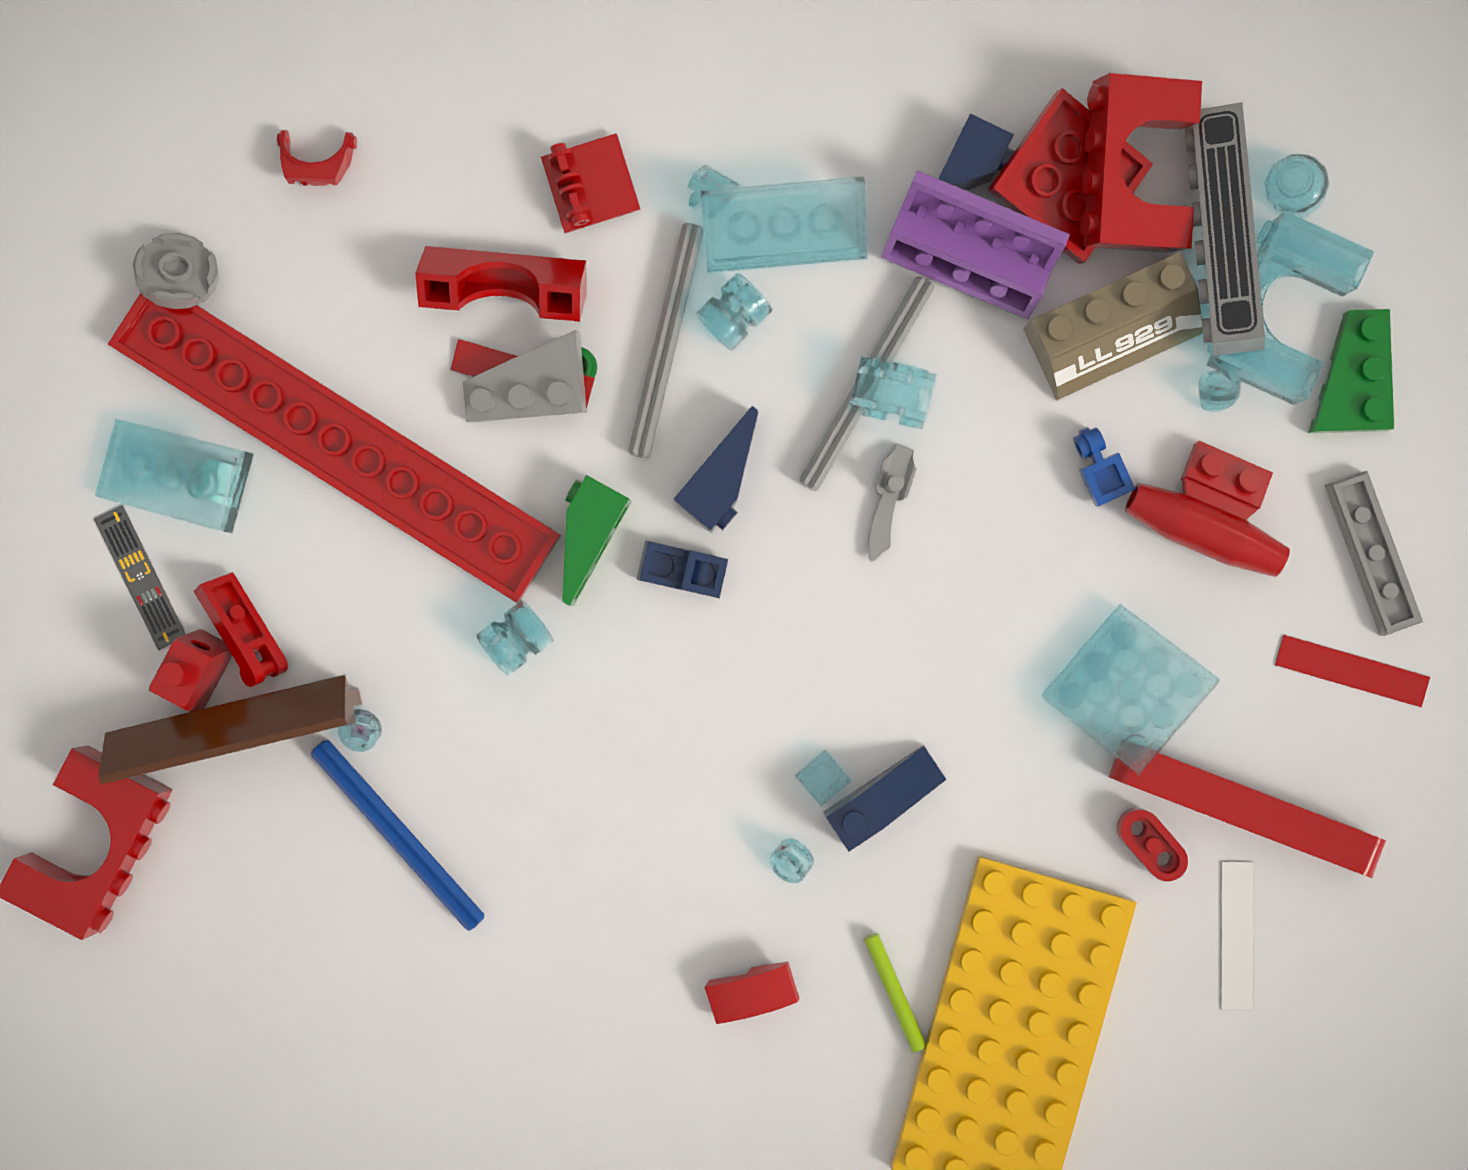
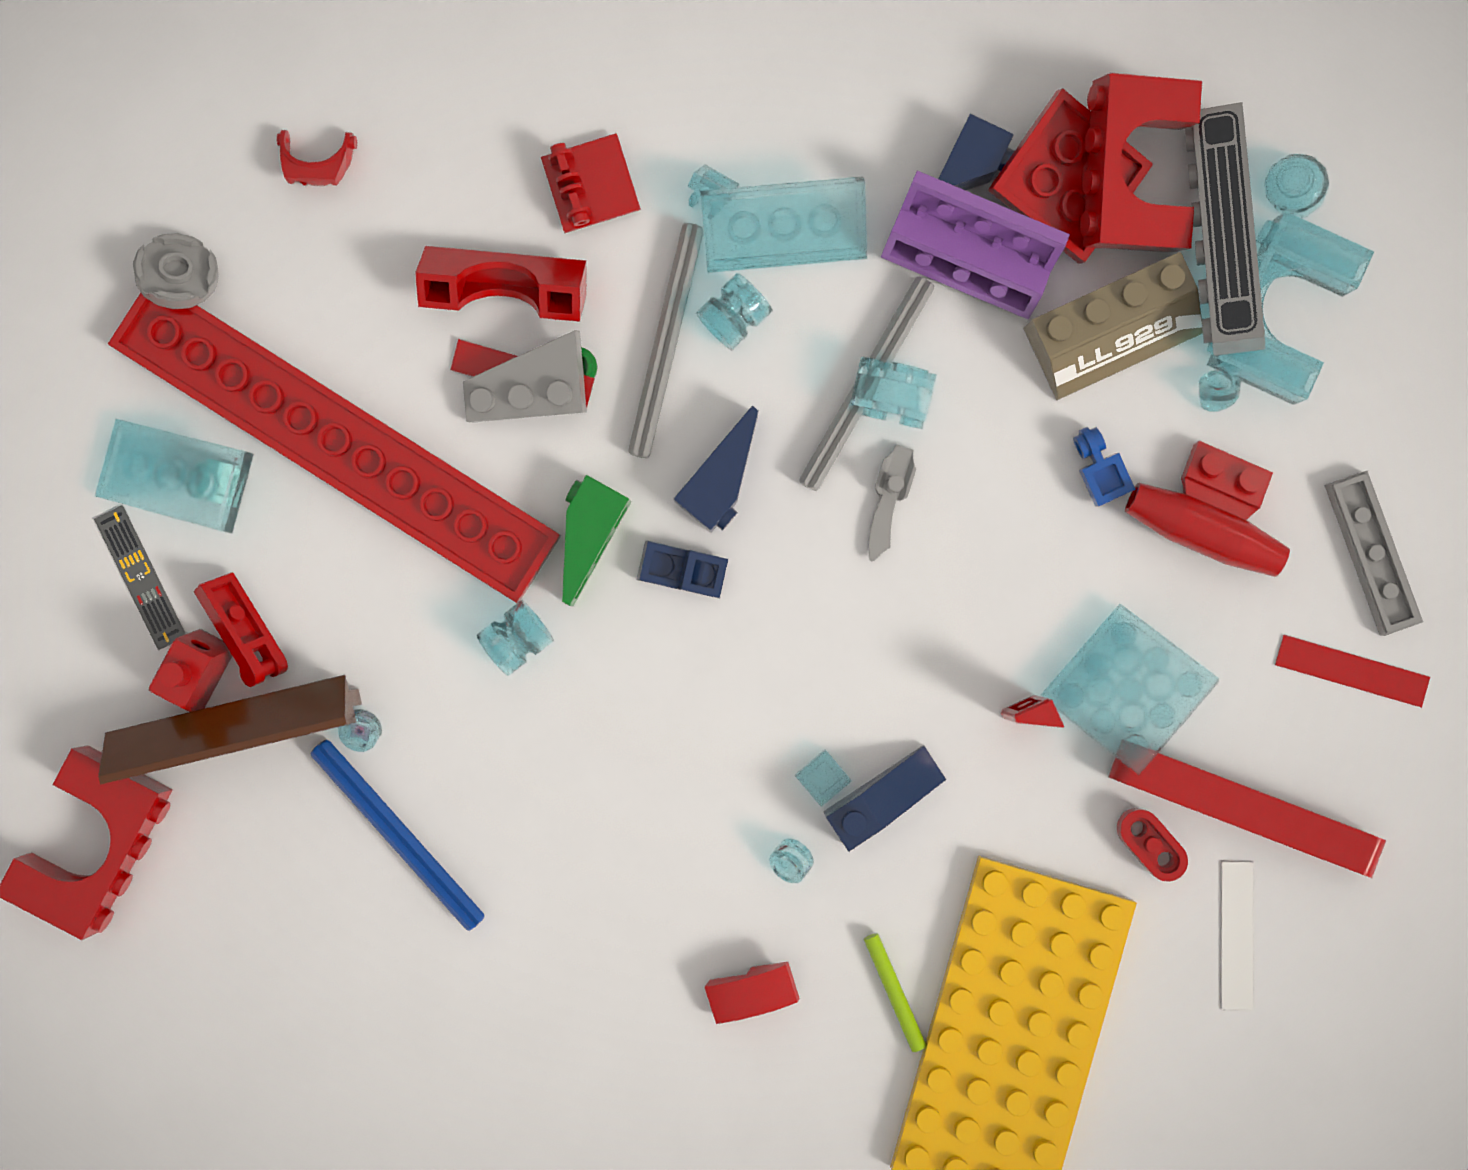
green wing [1308,309,1394,433] -> none
none -> red slope [1000,695,1064,728]

